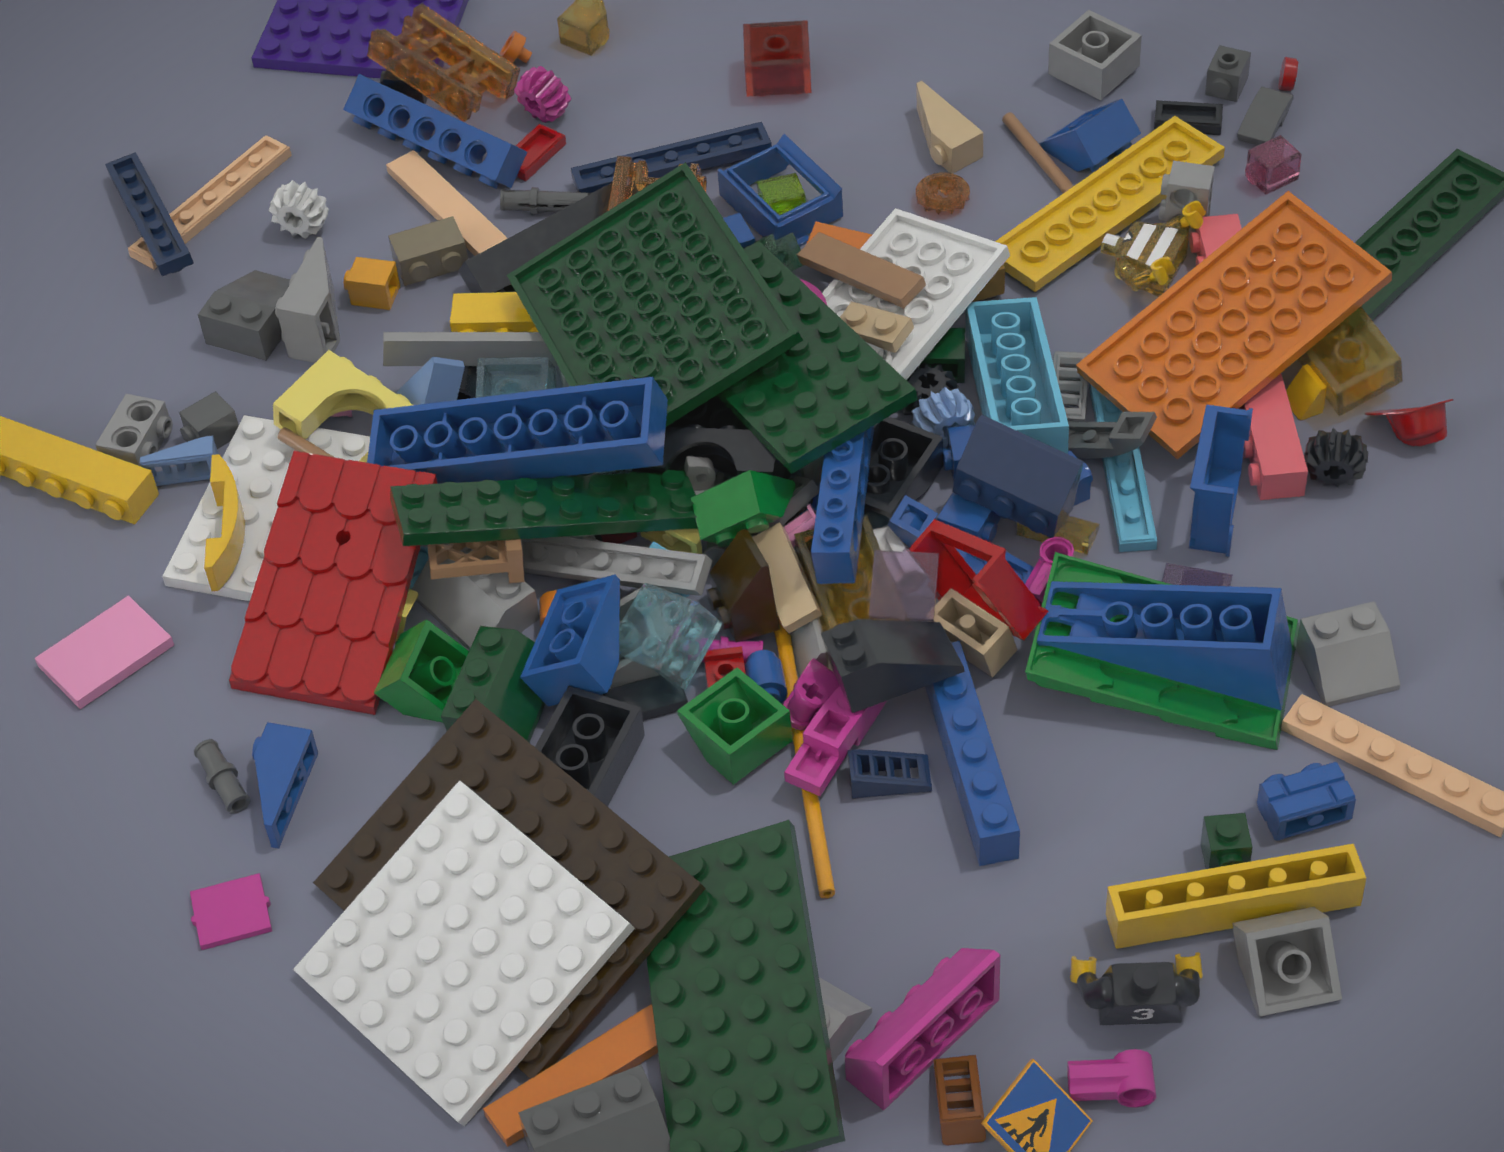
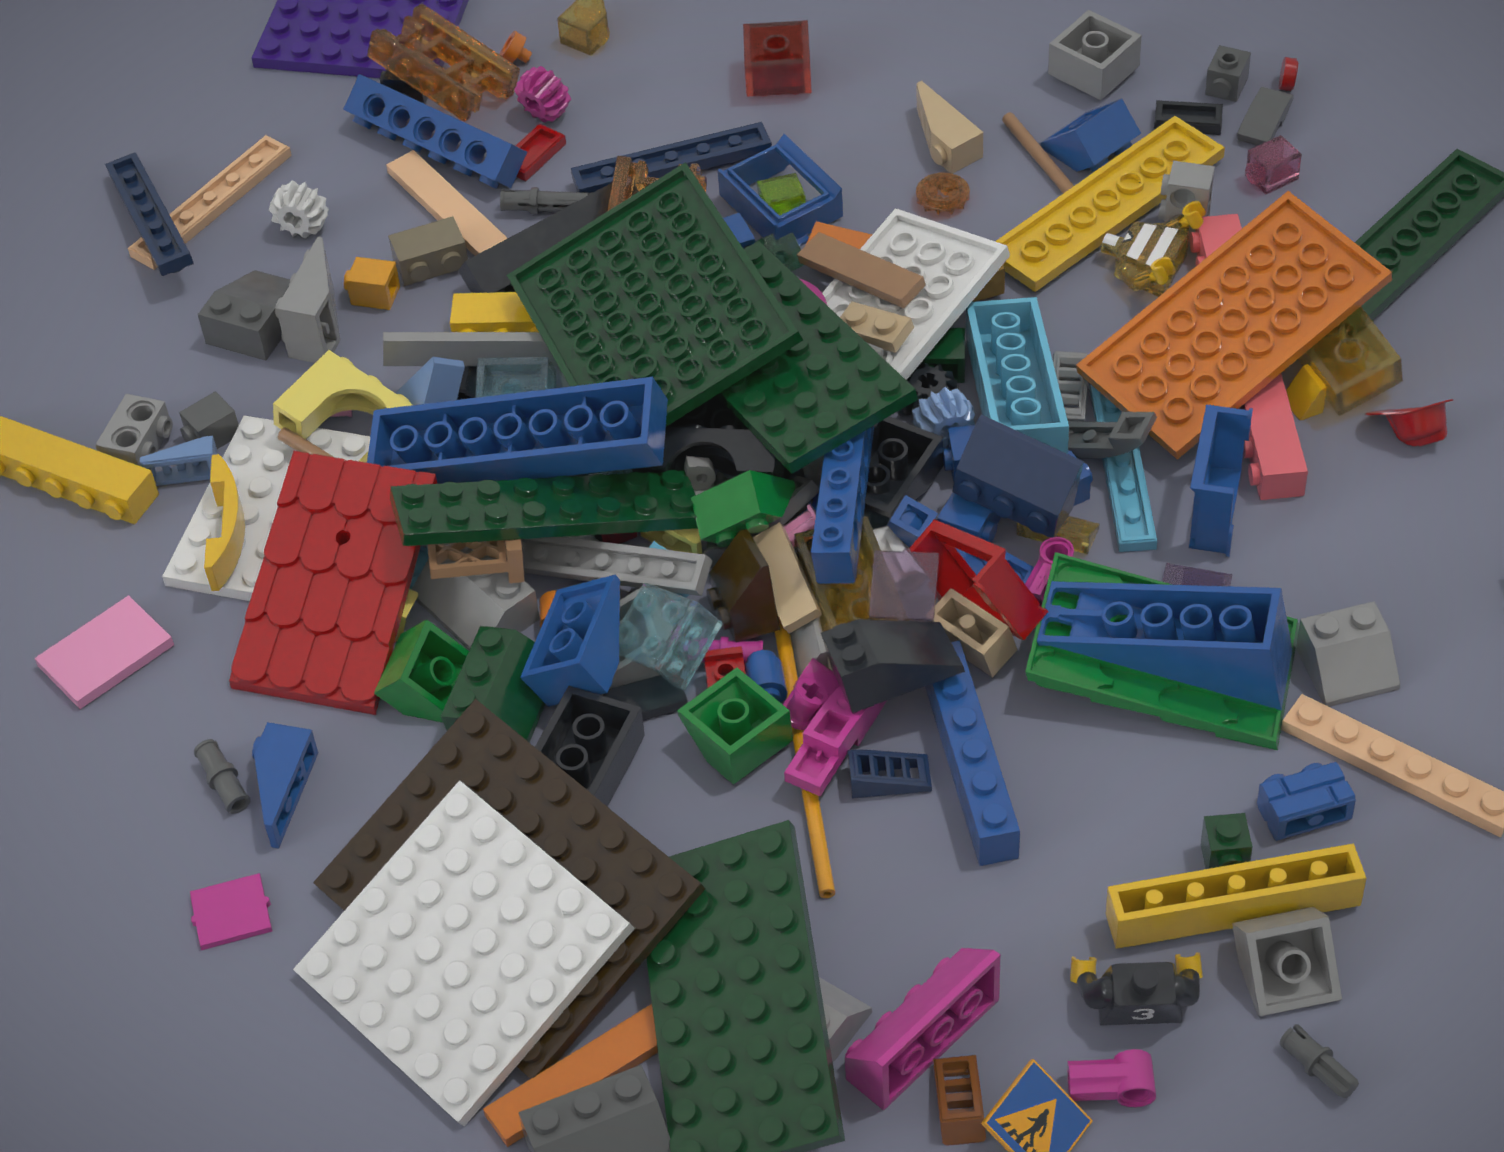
black gear [1304,428,1369,488] -> none
none -> dark grey axle [1280,1024,1359,1098]

